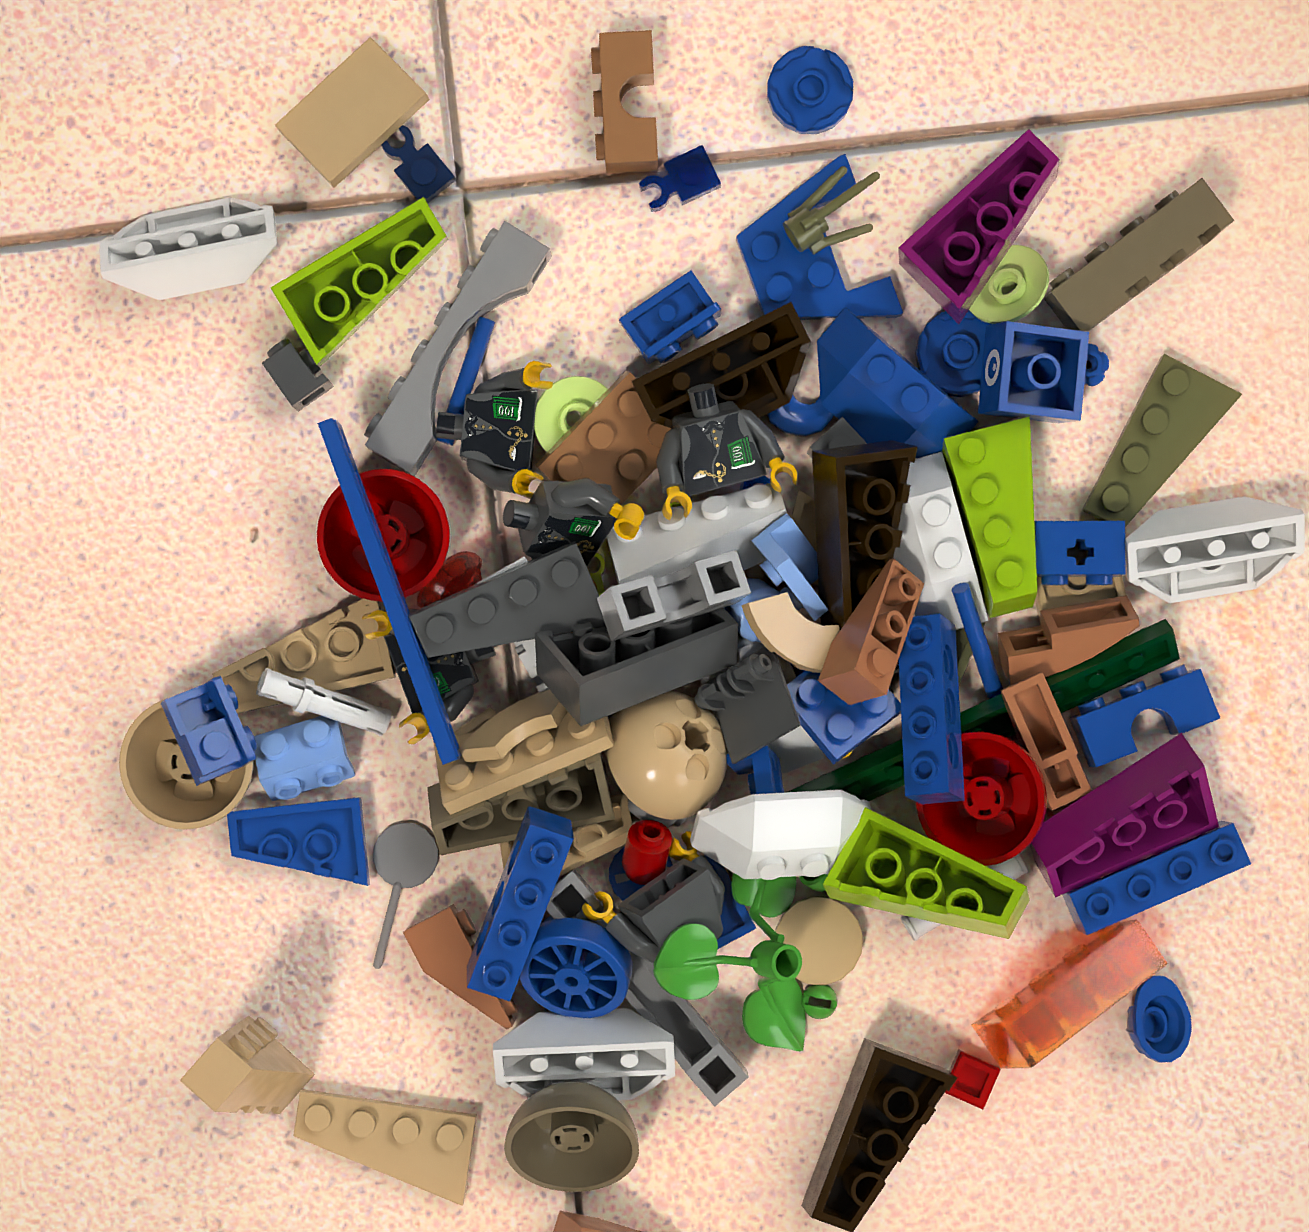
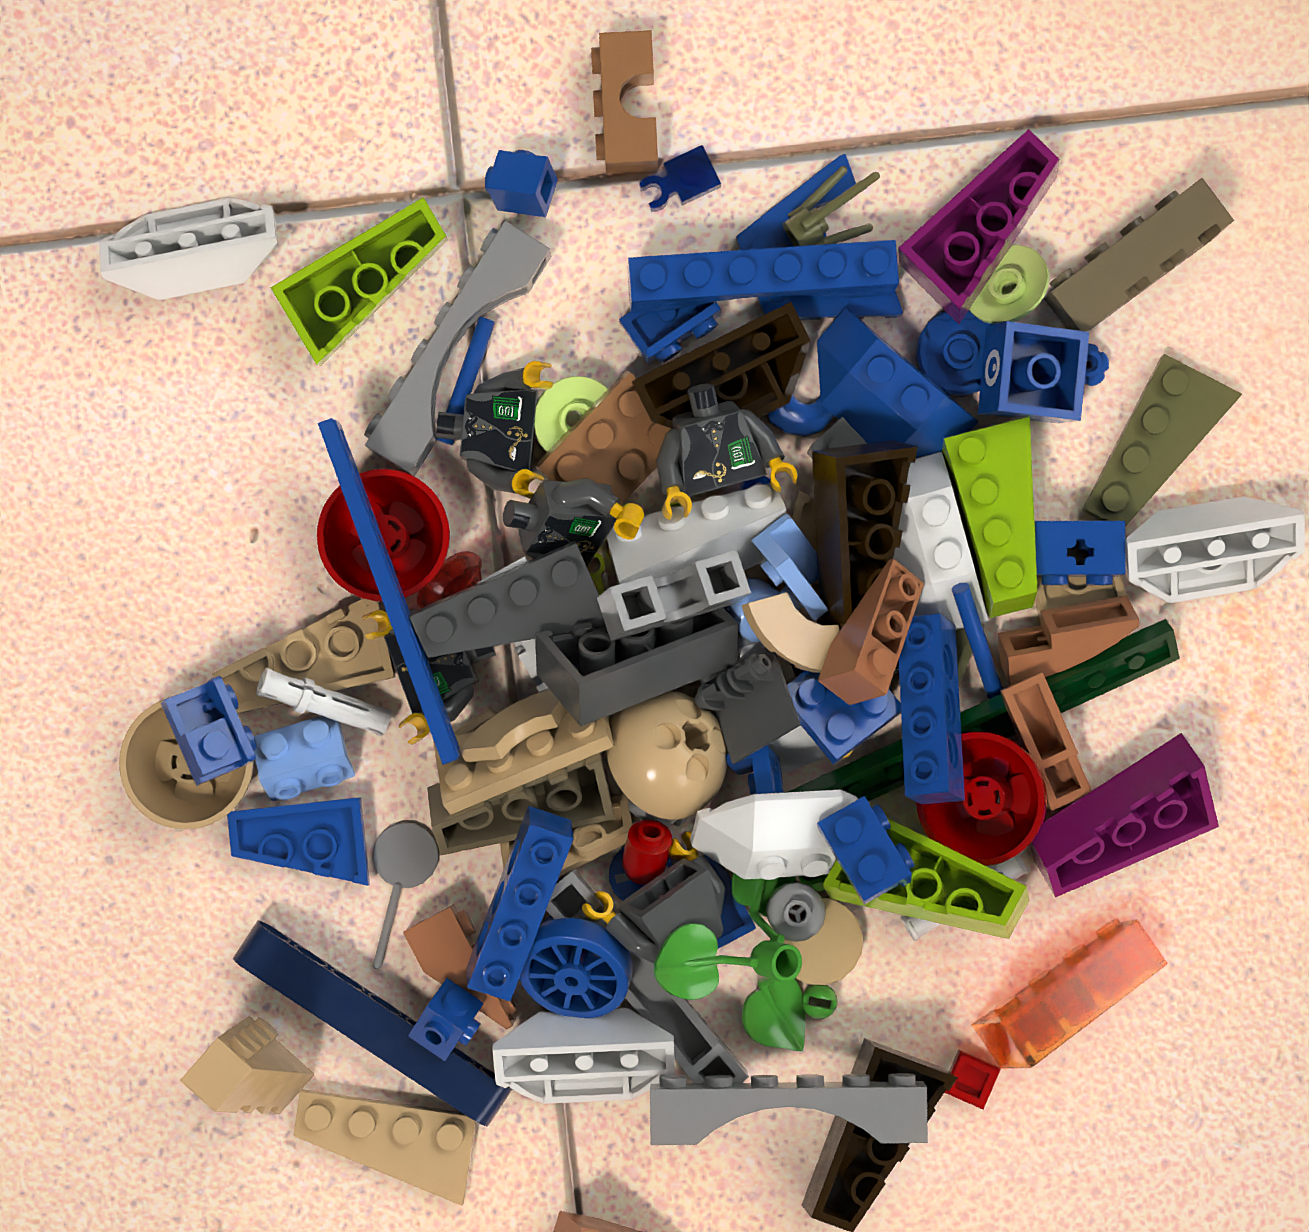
dark grey brick [262,339,334,412] -> none
tan tile [275,37,430,188] -> none
dark blue plate [381,125,456,203] -> none
dark tan piece [504,1081,639,1192] -> none
blue tile [767,46,853,134] -> none
blue brick [1062,821,1251,935] -> none
blue arch [1069,664,1220,768] -> none
blue piece [1126,976,1192,1063] -> none
none -> dark blue beam [233,920,513,1127]
none -> blue brick [408,978,484,1061]
none -> blue brick [485,150,558,217]
none -> blue arch [627,240,899,313]
none -> light grey arch [650,1073,928,1145]
none -> light grey head [766,881,826,942]
none -> blue bracket [817,796,914,905]

